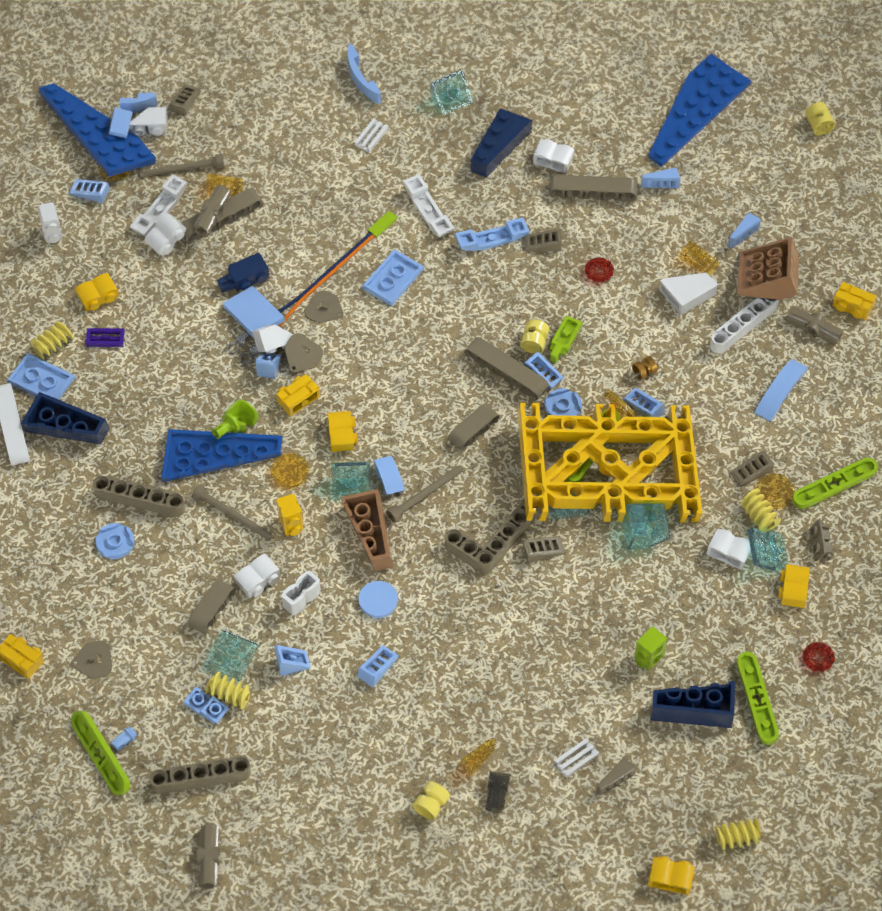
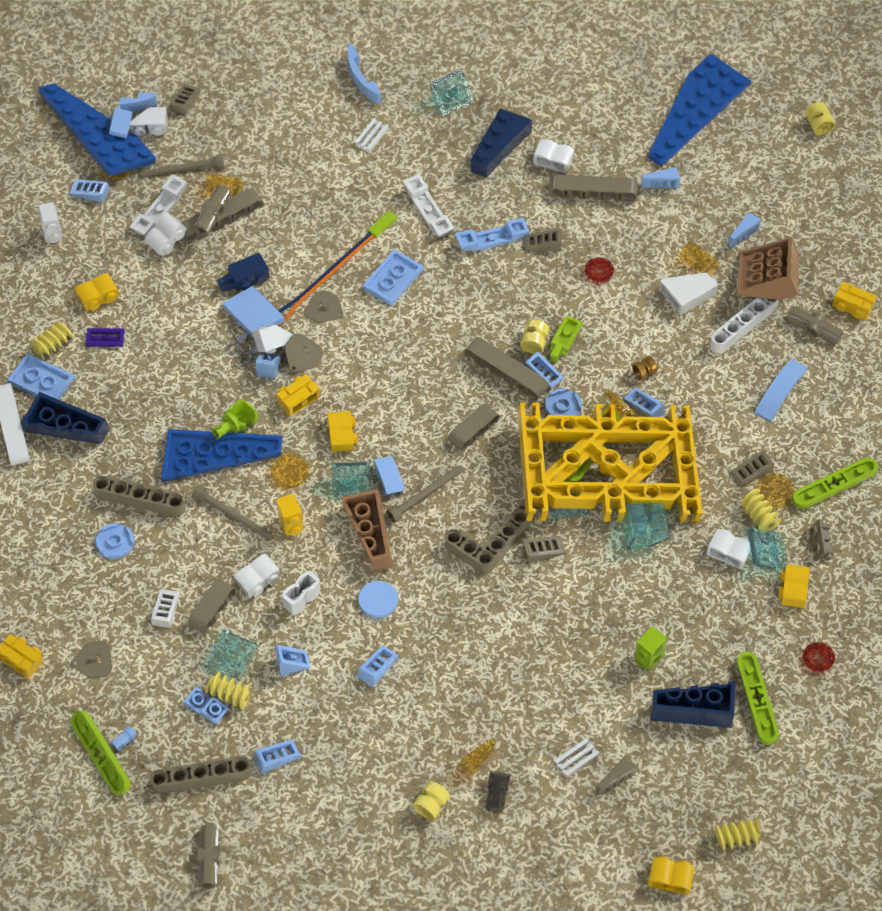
none -> white slope [151,589,180,628]
none -> light blue slope [253,739,300,774]

